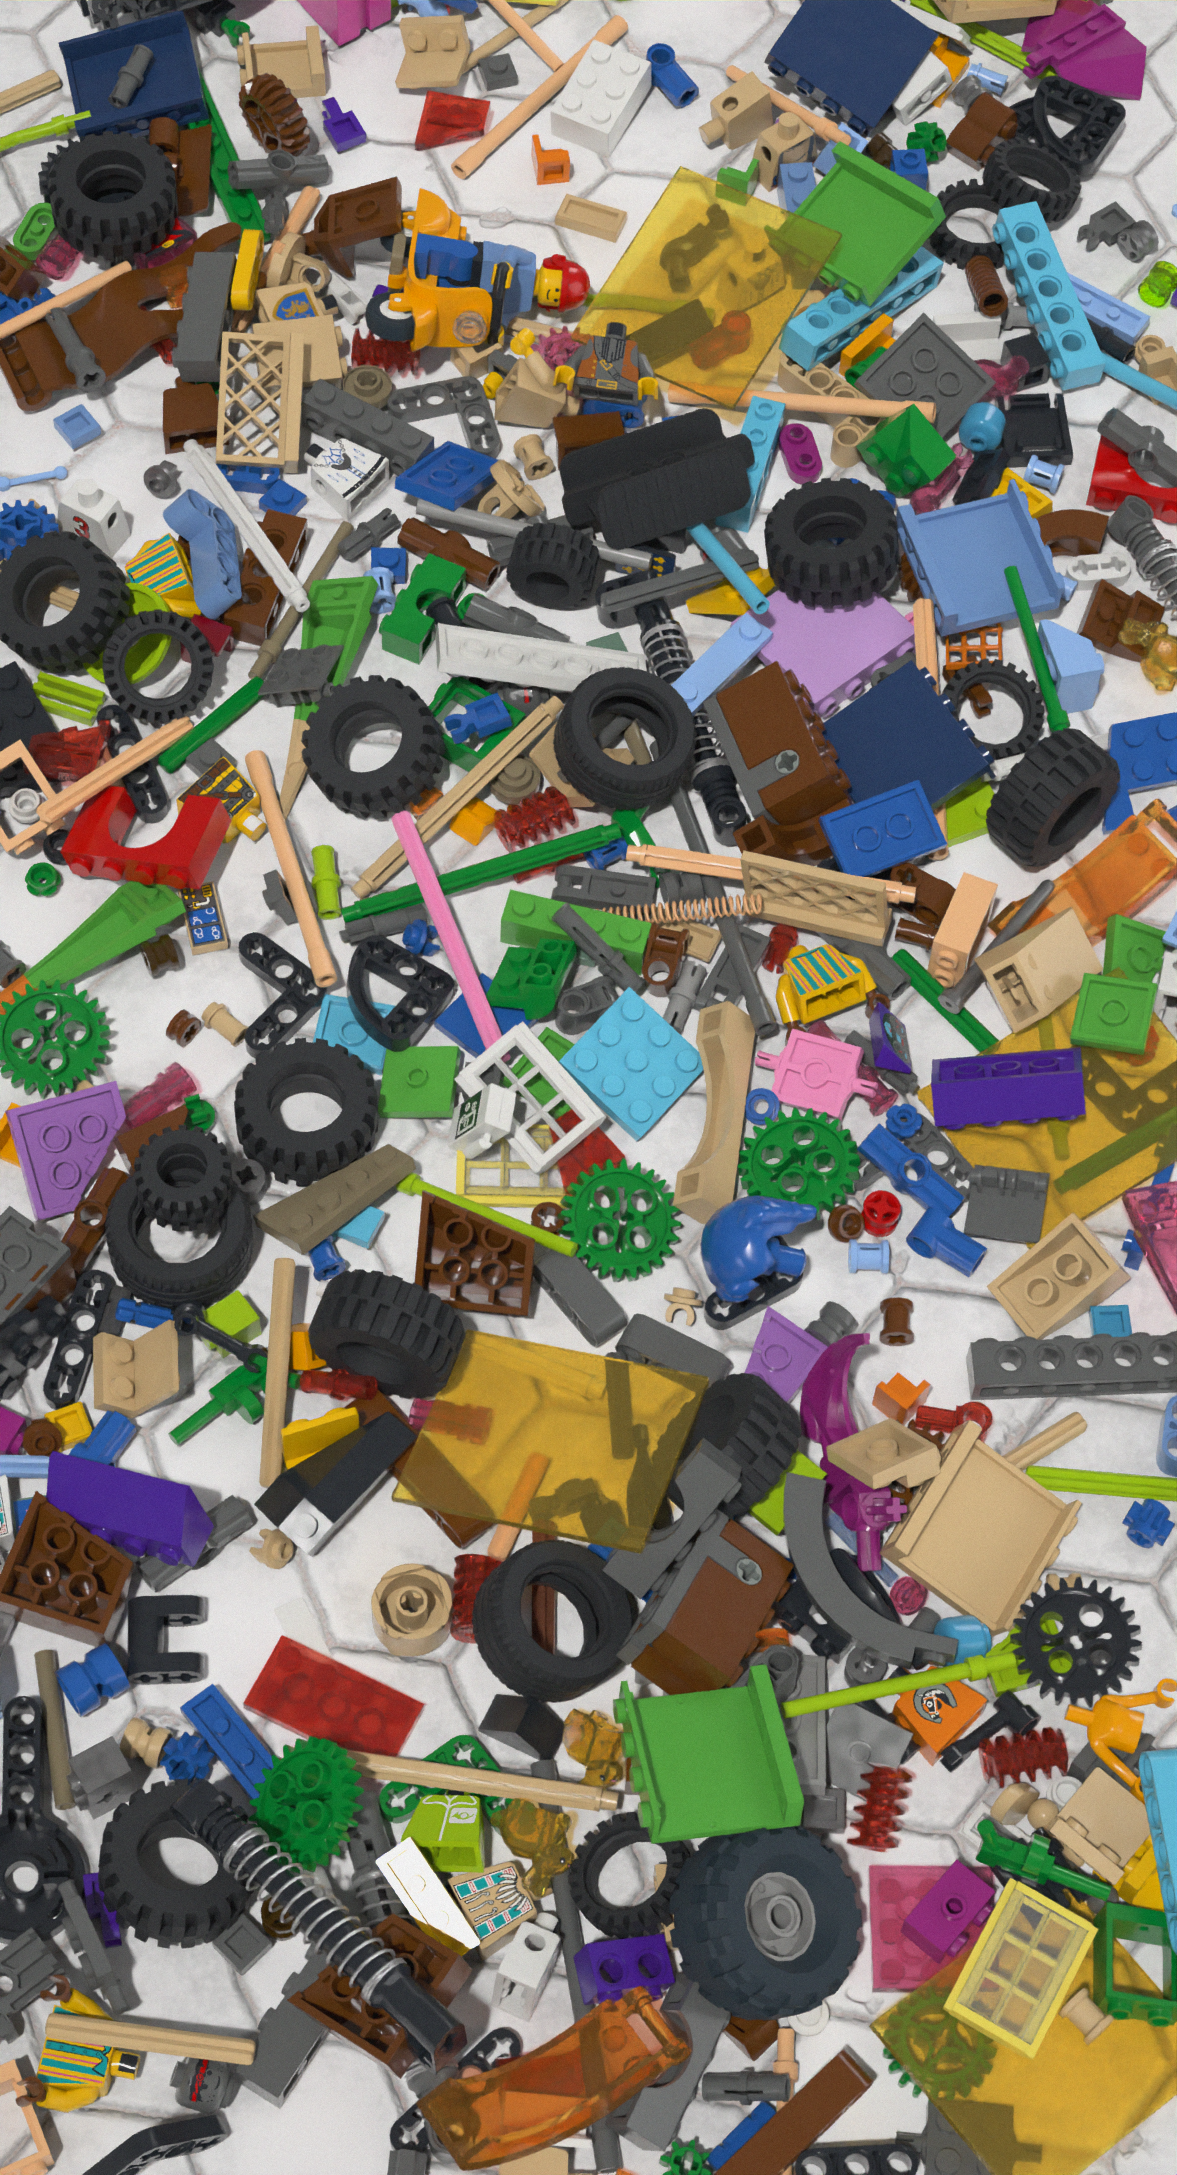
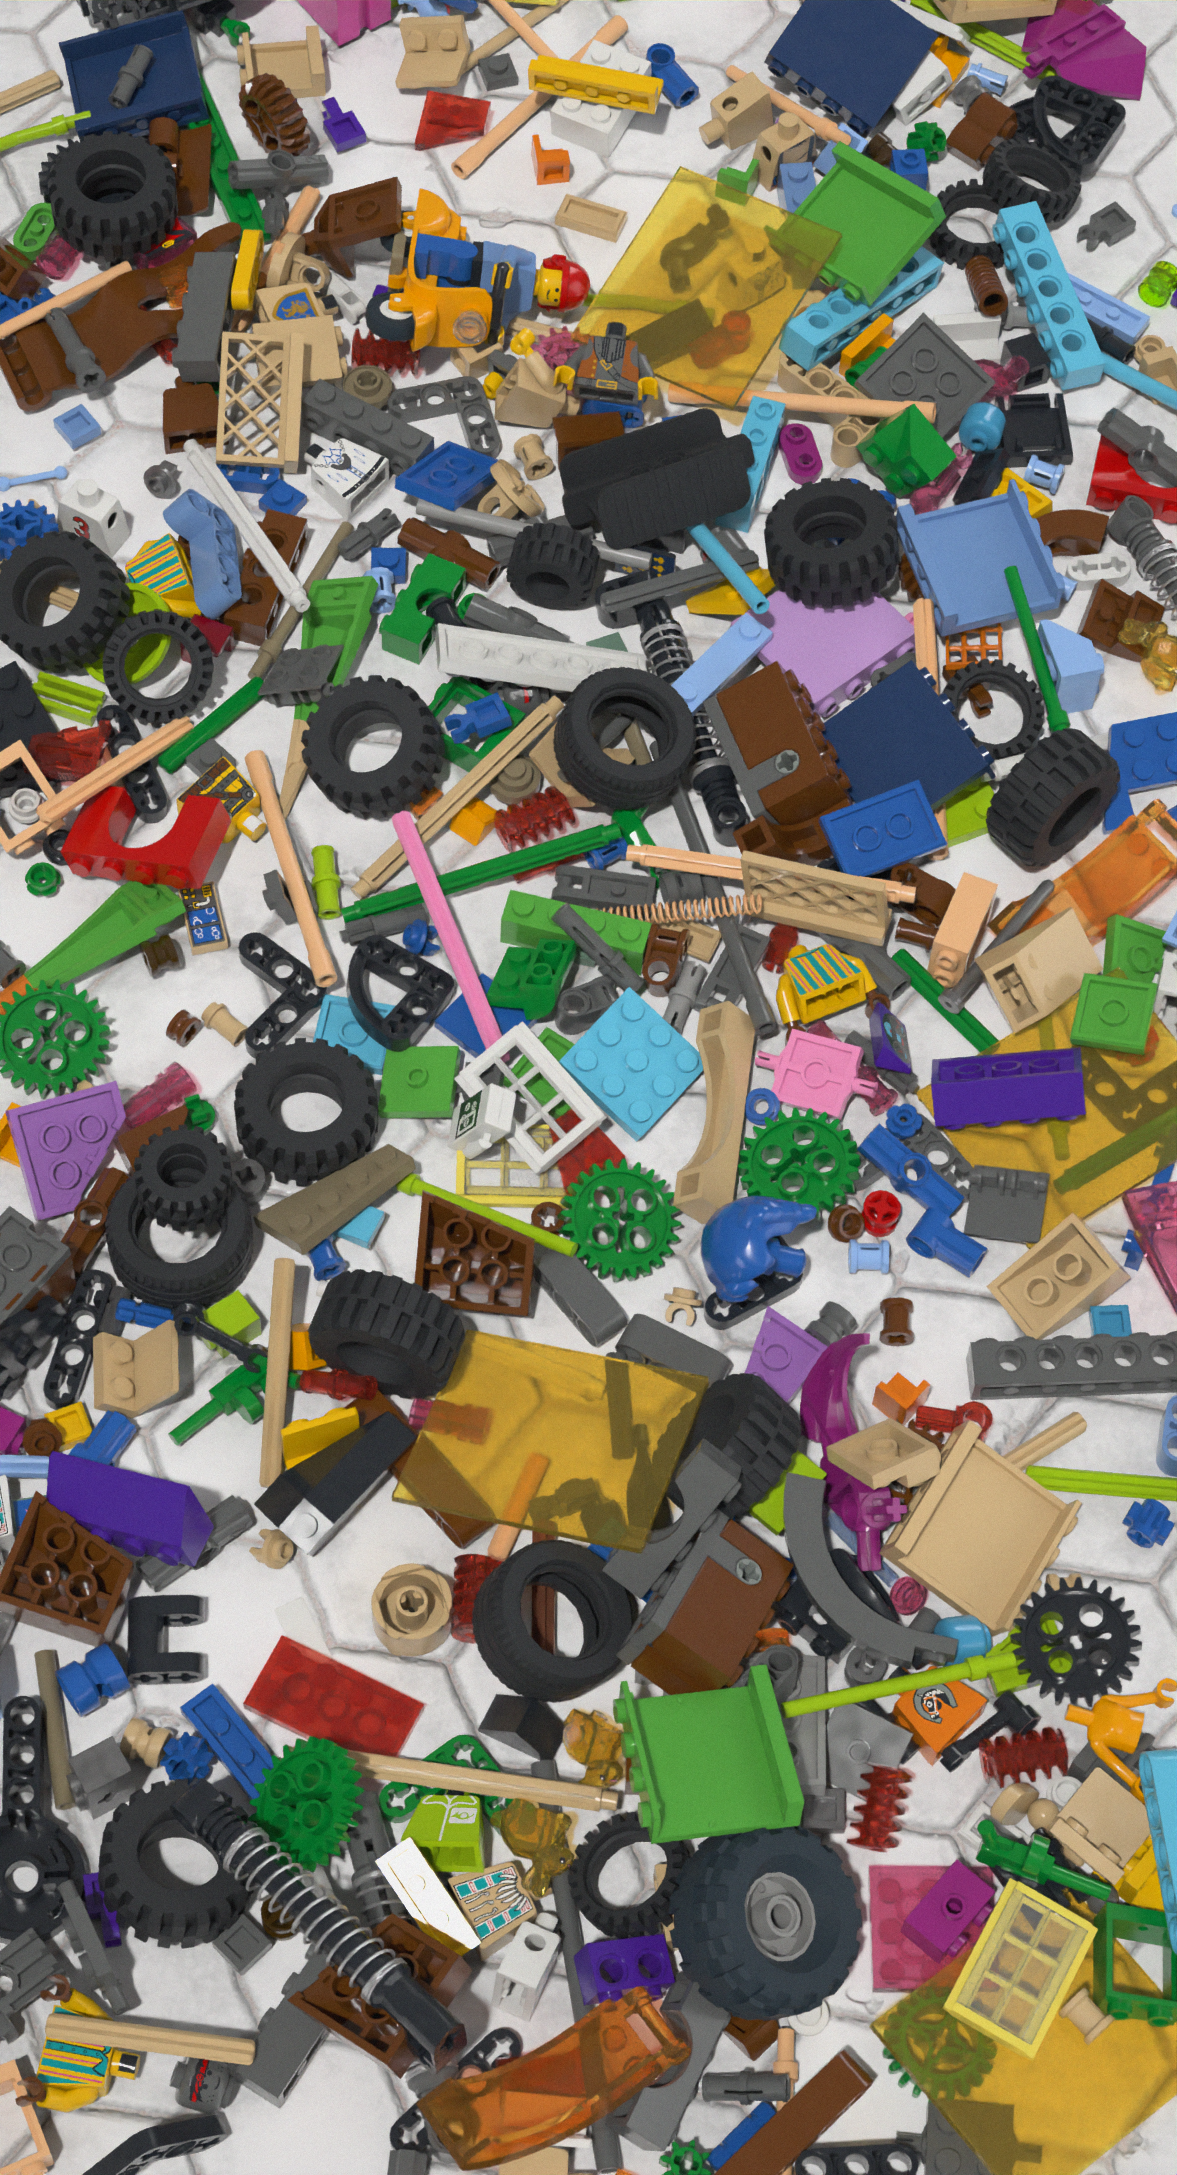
flat silver wheel [1117,220,1159,261] -> none
none -> yellow panel [528,55,664,115]

